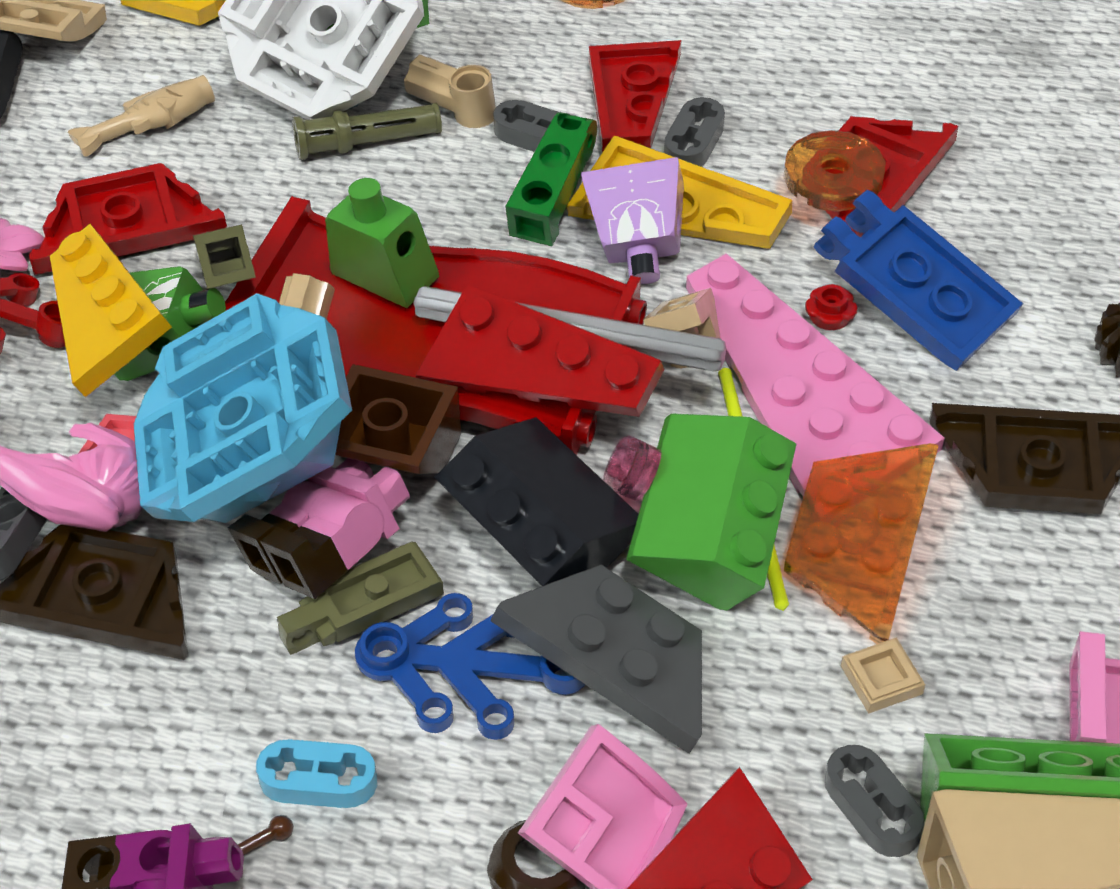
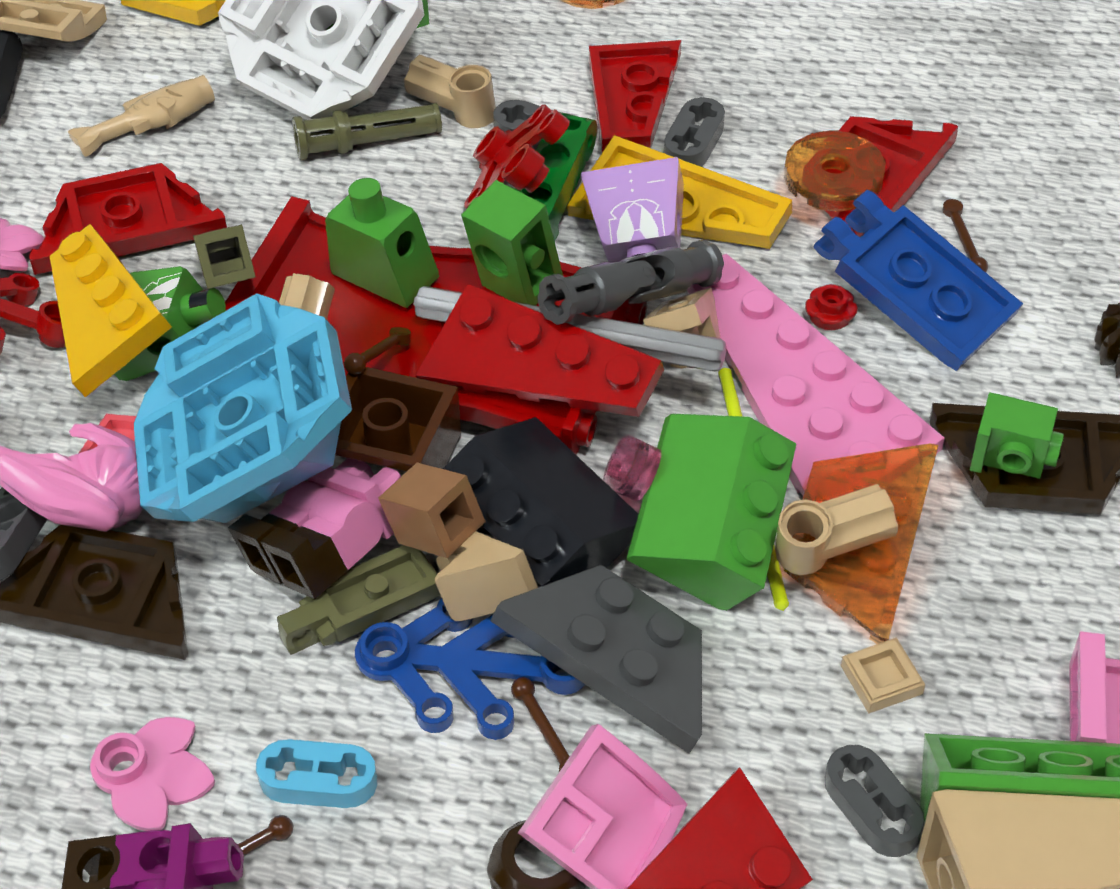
none -> bright pink plate [90,717,215,831]
none -> reddish brown hinge [344,327,411,375]
none -> medium nougat brick [378,462,486,558]
none -> tan slope [435,531,538,621]
none -> bright green brick [461,180,563,306]
none -> red plant [464,104,570,209]
none -> reddish brown hinge [511,677,570,772]
none -> dark grey piece [538,239,724,325]
none -> tan piece [775,484,898,575]
none -> reddish brown hinge [942,199,988,272]
none -> bright green brick [970,392,1064,479]

